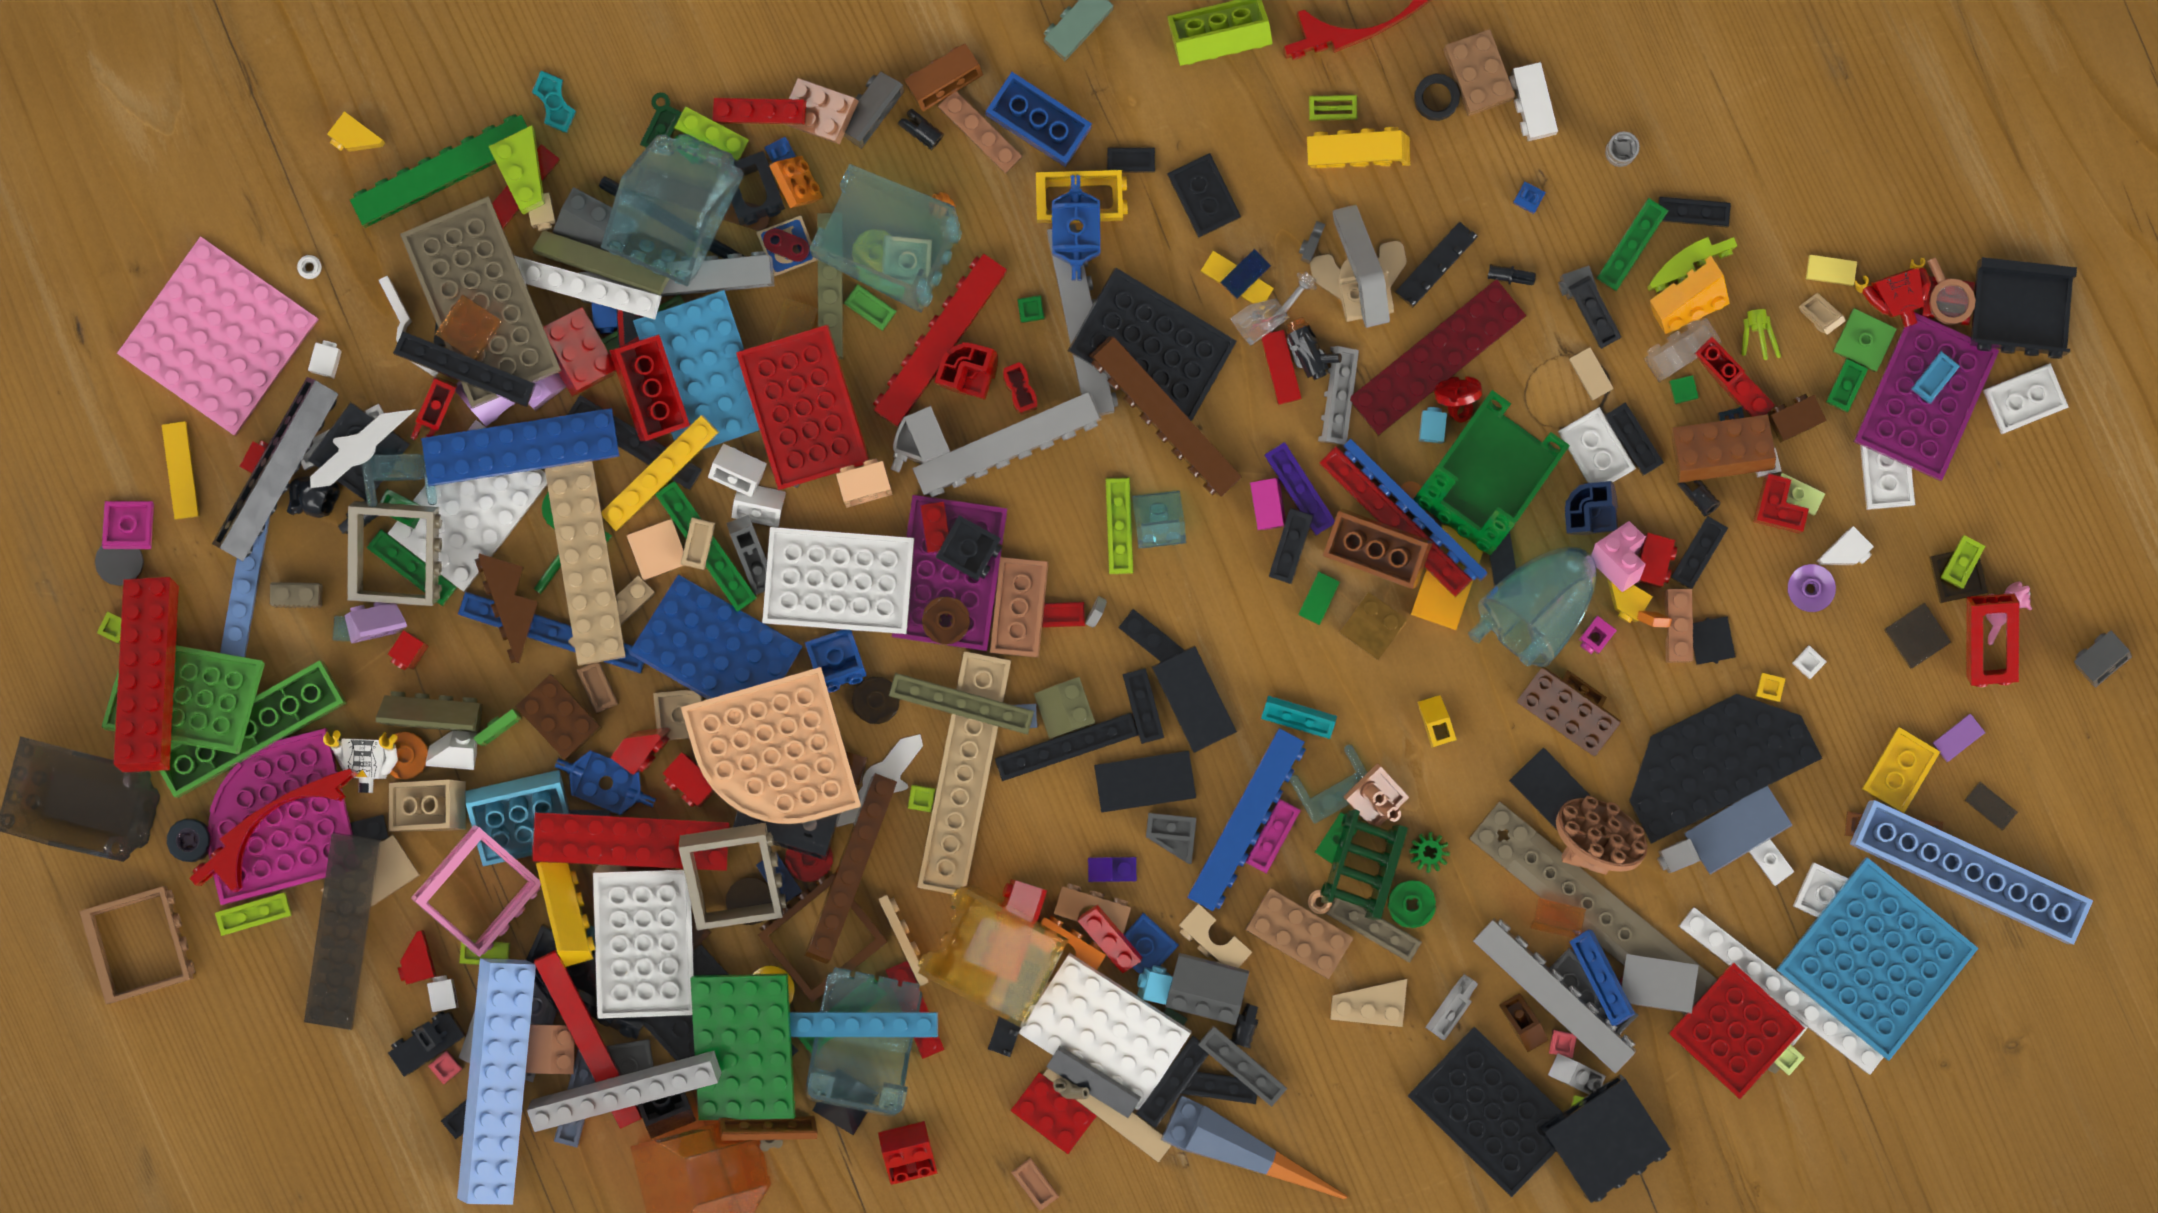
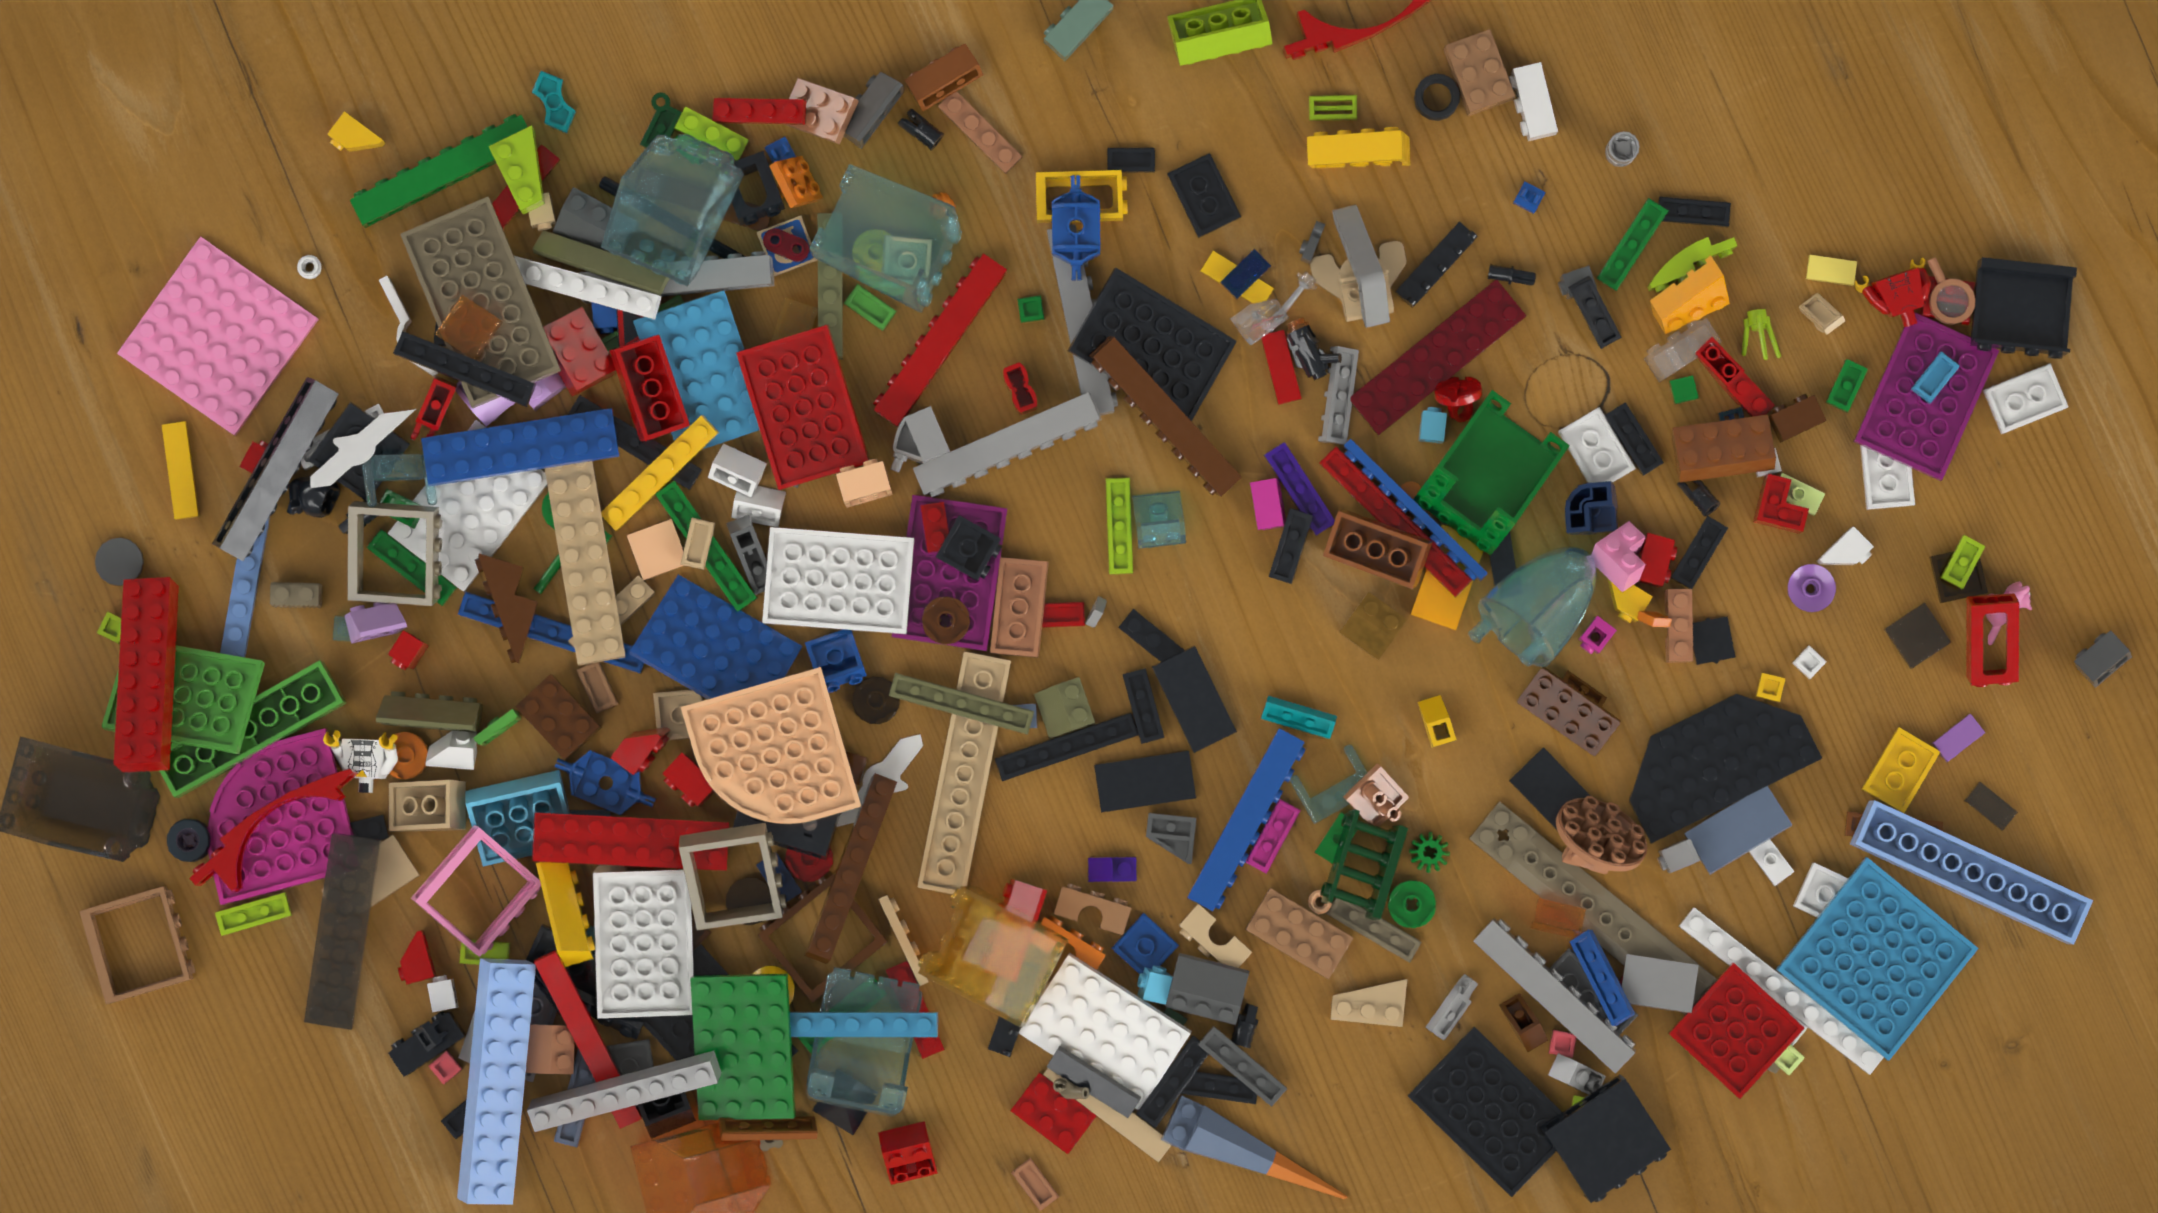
dark pink tile [102,501,154,549] -> none
white brick [308,340,342,379] -> none
lime tile [908,785,935,812] -> none
red brick [934,342,998,400] -> none
blue brick [986,72,1092,168] -> none
plate [1078,904,1142,974] -> none
green tile [1298,572,1340,625] -> none
tan tile [1569,347,1614,401] -> none
bright green plate [1833,308,1897,372] -> none

